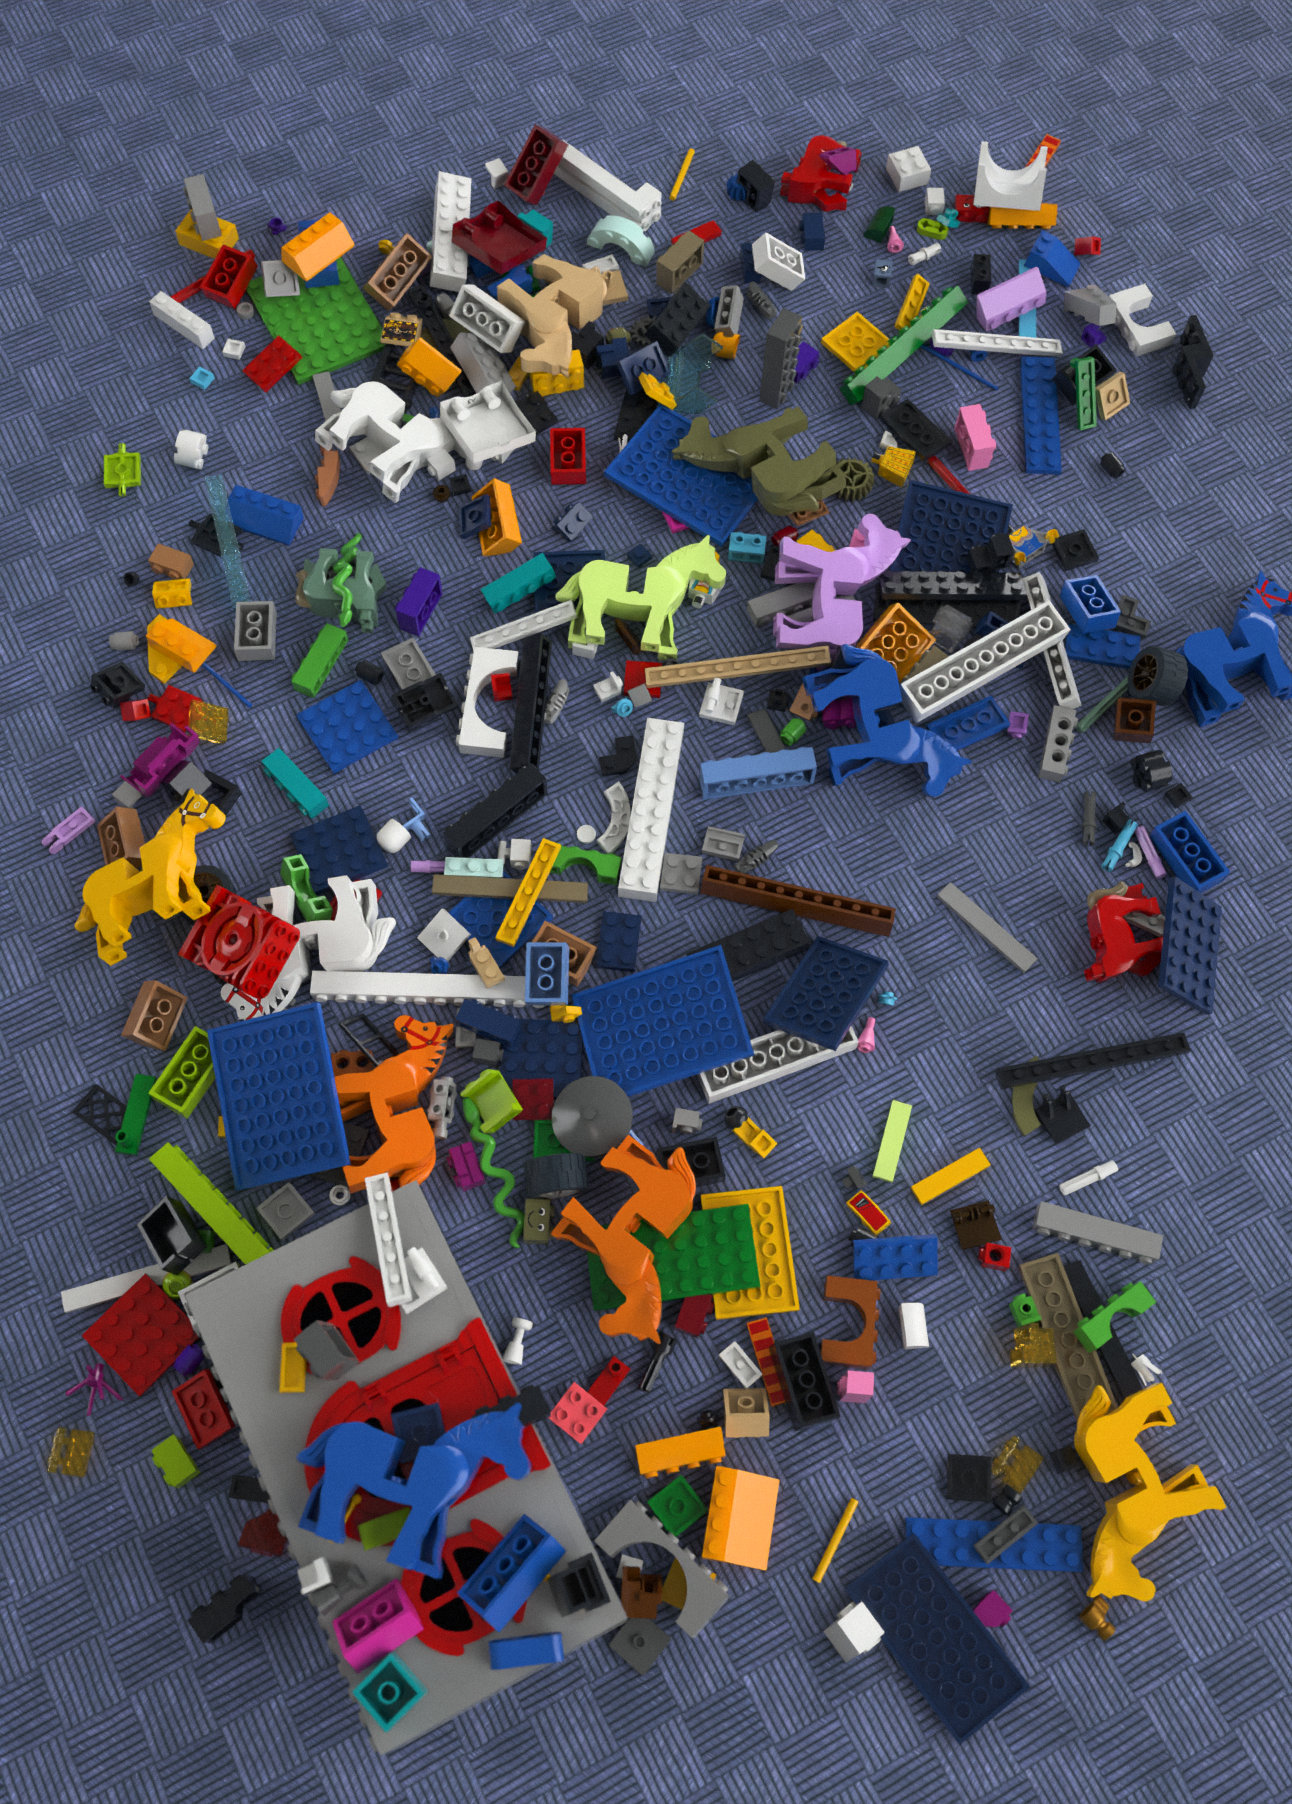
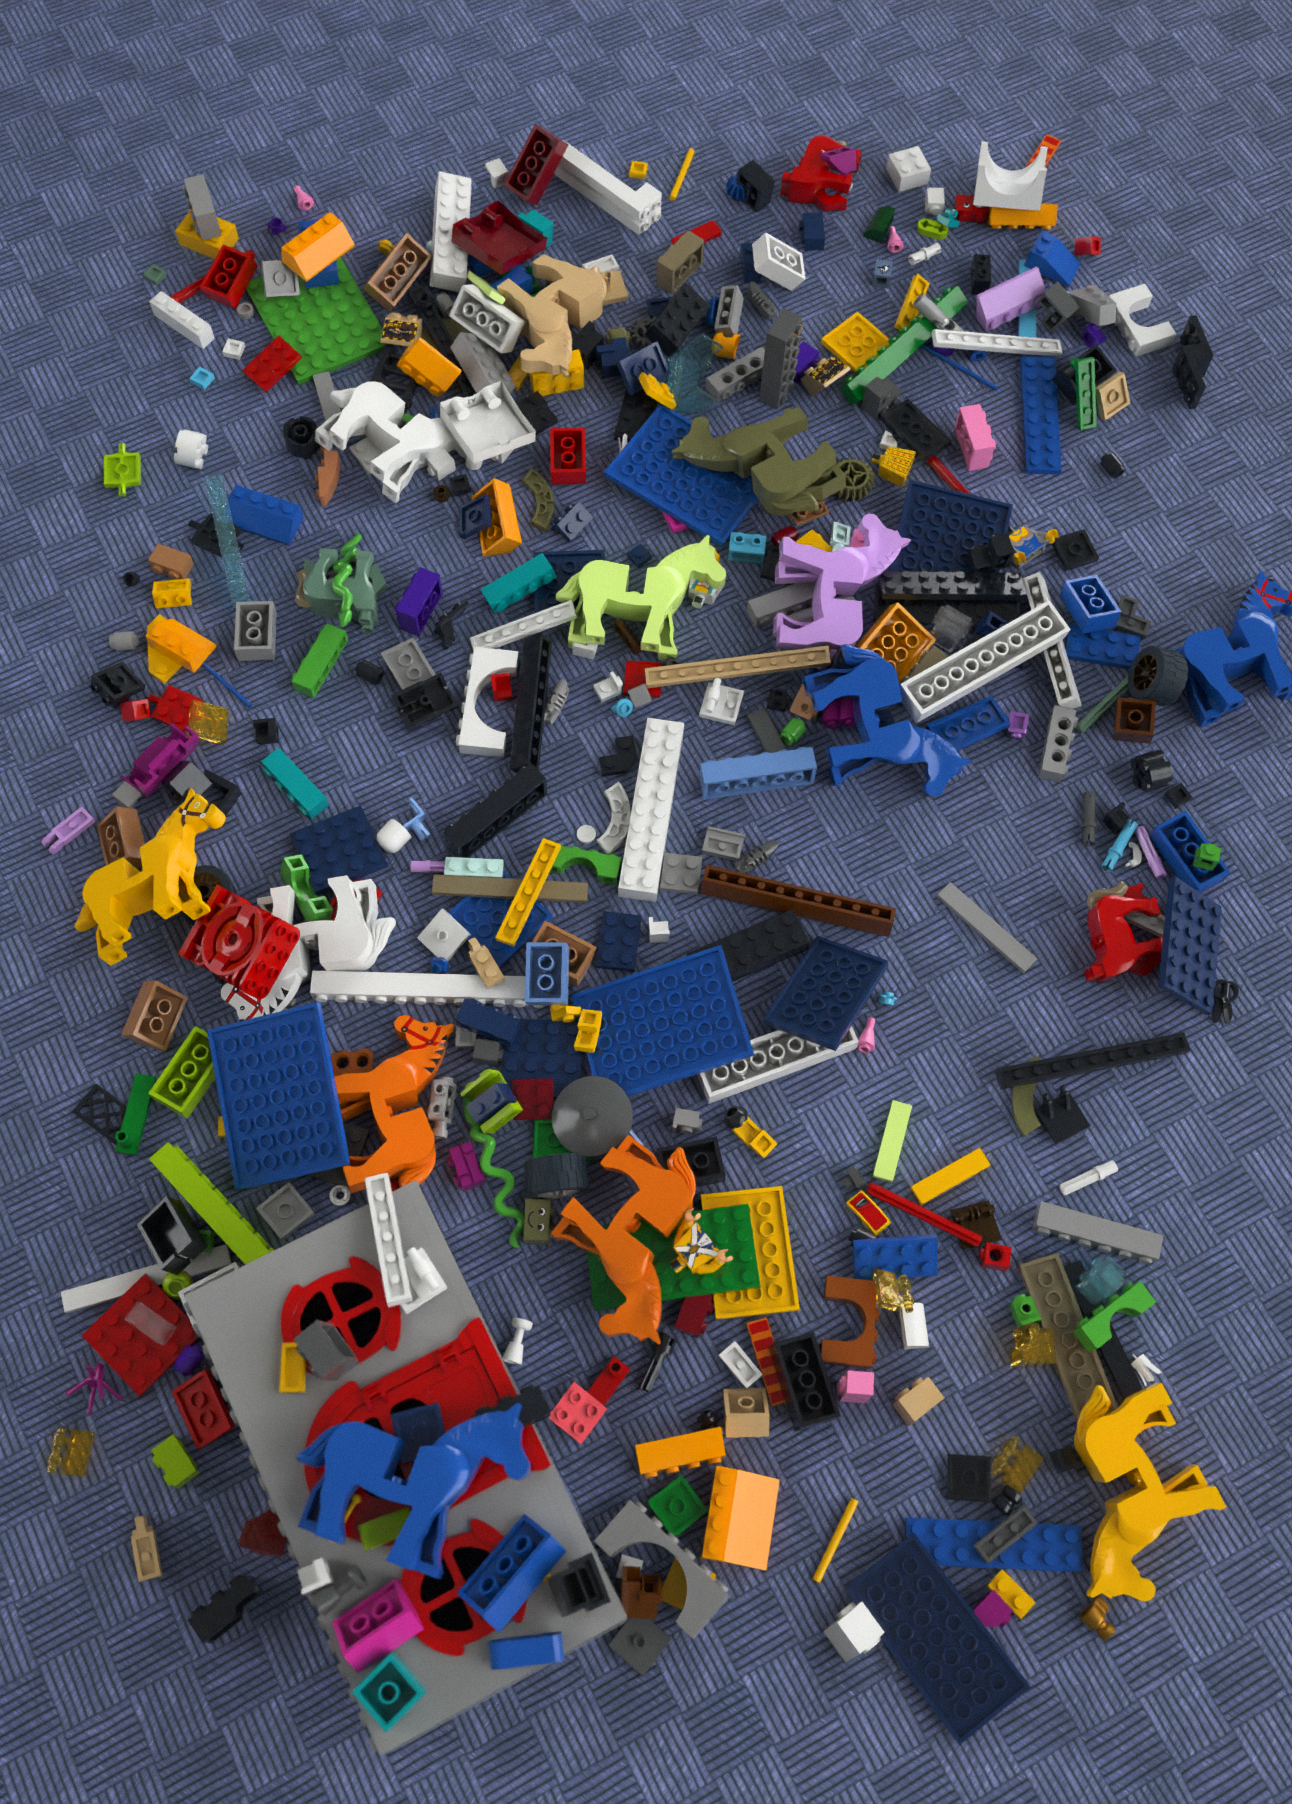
black tile [228,1475,271,1504] -> none
blue plate [296,680,398,774] -> none
black window [338,1013,400,1067] -> none
white brick [497,839,532,870] -> none
light aqua brick [587,215,655,267] -> none
none -> clear brick [125,1301,177,1345]
none -> tan hinge [131,1515,163,1582]
none -> sand green tile [142,264,167,286]
none -> black panel [253,718,279,745]
none -> black brick [283,416,320,459]
none -> bright pink cone [294,186,314,211]
none -> black plate [434,600,469,650]
none -> dark blue brick [466,1083,517,1123]
none -> yellowish green tile [467,271,506,304]
none -> olive tile [521,468,554,532]
none -> yellow slope [574,1009,602,1053]
none -> yellow tile [629,161,648,179]
none -> white panel [648,917,670,943]
none -> torso [669,1208,733,1274]
none -> light grey brick [706,347,765,402]
none -> slope [800,357,851,397]
none -> light aqua plate [830,521,851,552]
none -> red axle [866,1182,982,1247]
none -> clear yellow plate [873,1268,914,1313]
none -> tan brick [892,1377,944,1427]
none -> light grey piece [913,293,965,350]
none -> yellow plate [986,1569,1036,1619]
none -> dark grey brick [1037,282,1080,334]
none -> clear light blue brick [1075,1255,1127,1305]
none -> bright green brick [1193,843,1221,871]
none -> black piece [1212,979,1239,1024]

